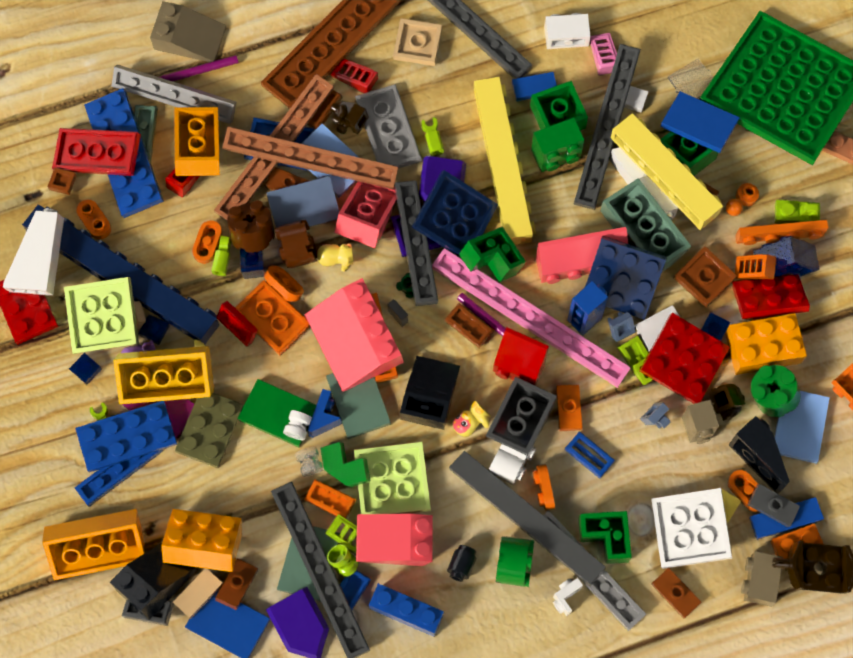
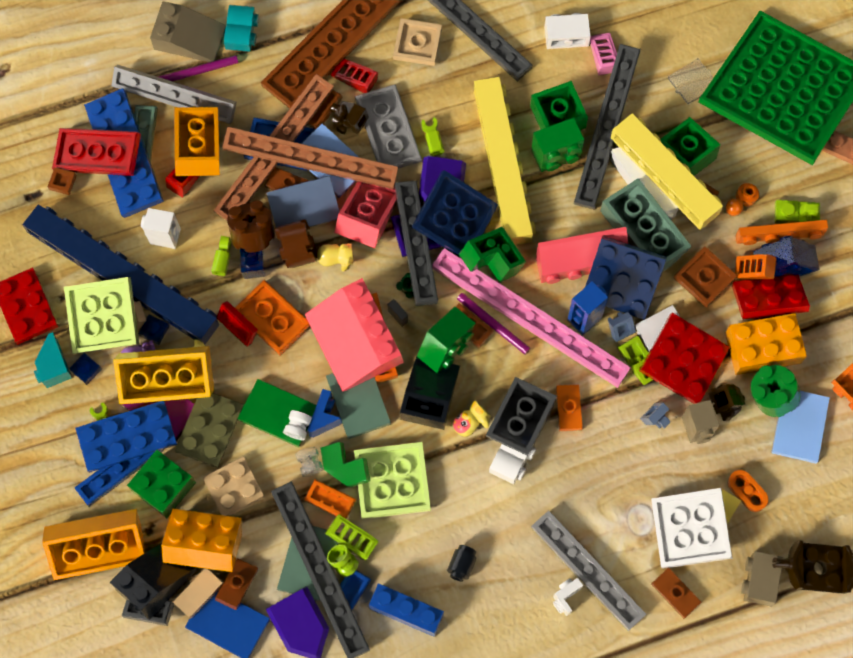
white slope [3,208,64,296] -> none
orange plate [76,199,111,239] -> none
orange plate [192,220,222,264] -> none
orange plate [264,265,304,302] -> none
coral slope [356,514,433,566] -> none
dark grey tile [449,451,606,586] -> none
red slope [493,327,549,386] -> none
green brick [496,536,535,587] -> none
blue tile [512,72,557,101] -> none
orange plate [533,464,555,511] -> none
blue tile [565,431,615,479] -> none
green brick [578,511,632,564] -> none
white tile [624,86,648,113] -> none
blue tile [661,91,739,153] -> none
clear blue plate [701,312,730,341] -> none
black slope [729,416,790,494] -> none
dark grey plate [747,484,800,527] -> none
blue tile [749,497,824,540] -> none
orange plate [770,523,824,559] -> none
none -> teal slope [34,332,72,388]
none -> green brick [127,450,196,519]
none -> white brick [141,208,181,249]
none -> tan plate [203,456,265,516]
none -> teal brick [224,5,259,52]
none -> green brick [417,307,476,373]

